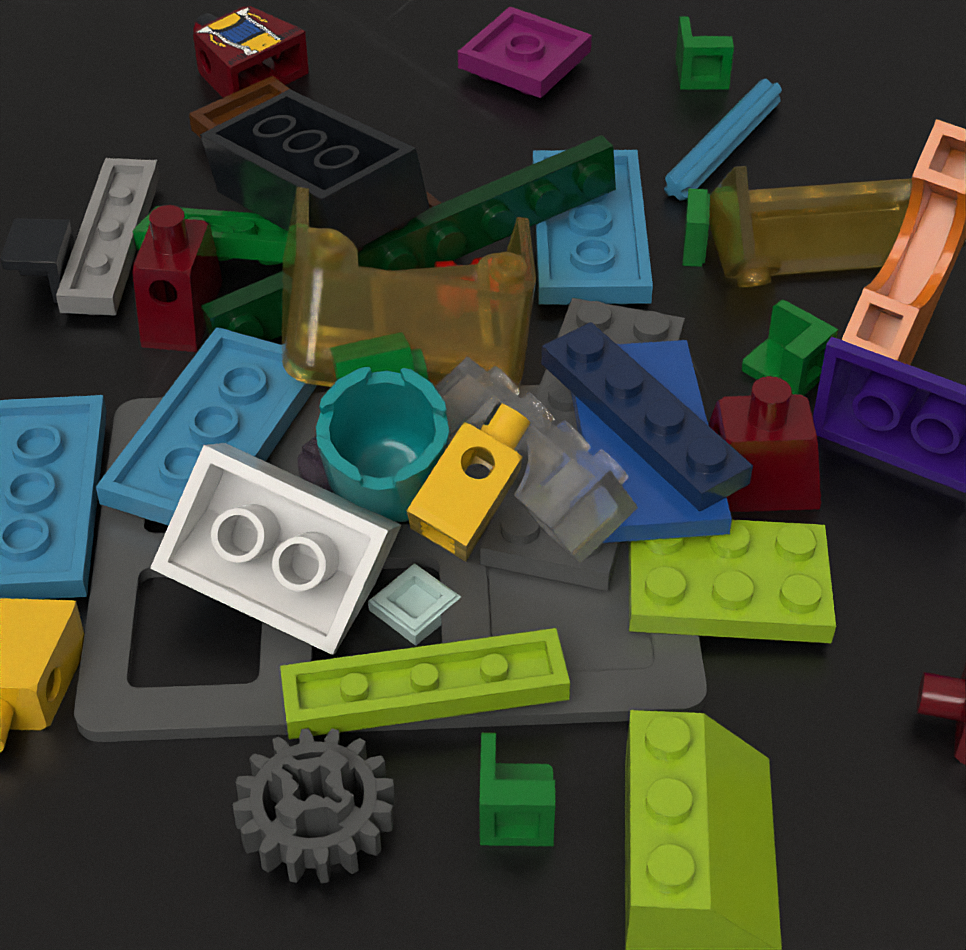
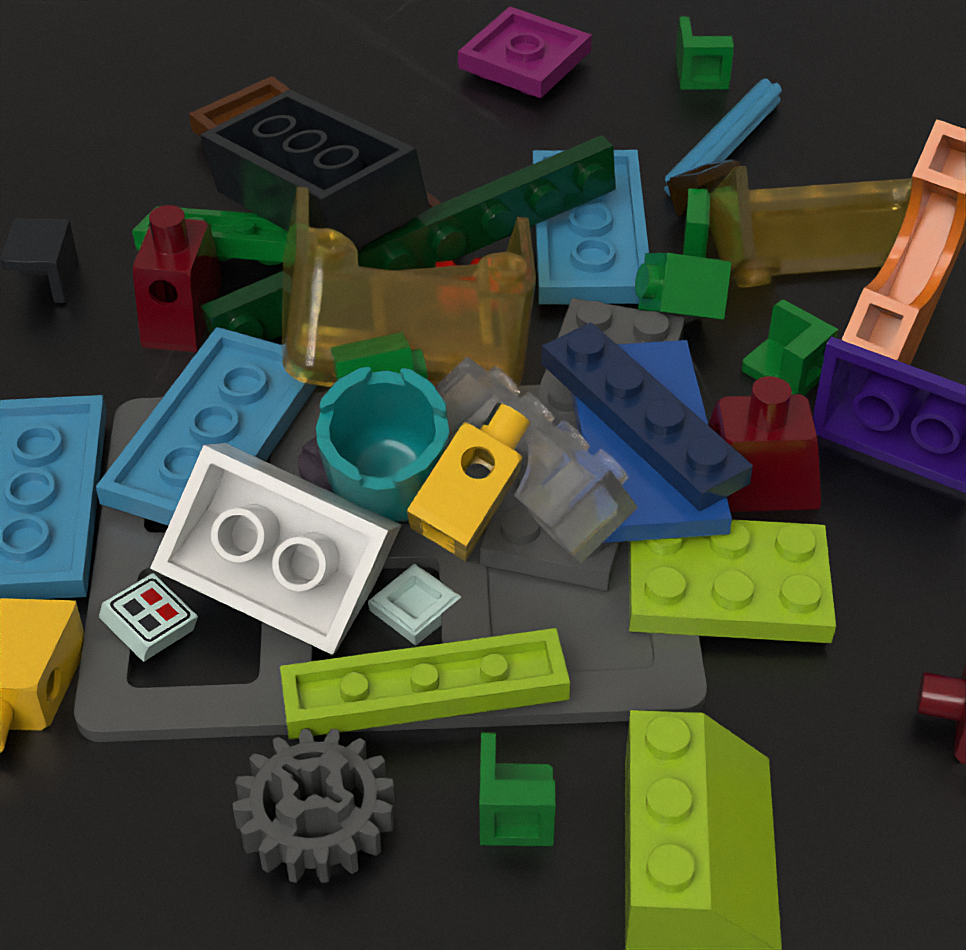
light grey plate [56,158,160,315] -> none
dark red torso [193,6,309,98] -> none
none -> light aqua tile [99,573,198,662]
none -> green brick [635,253,732,320]
none -> dark brown slope [667,159,741,217]

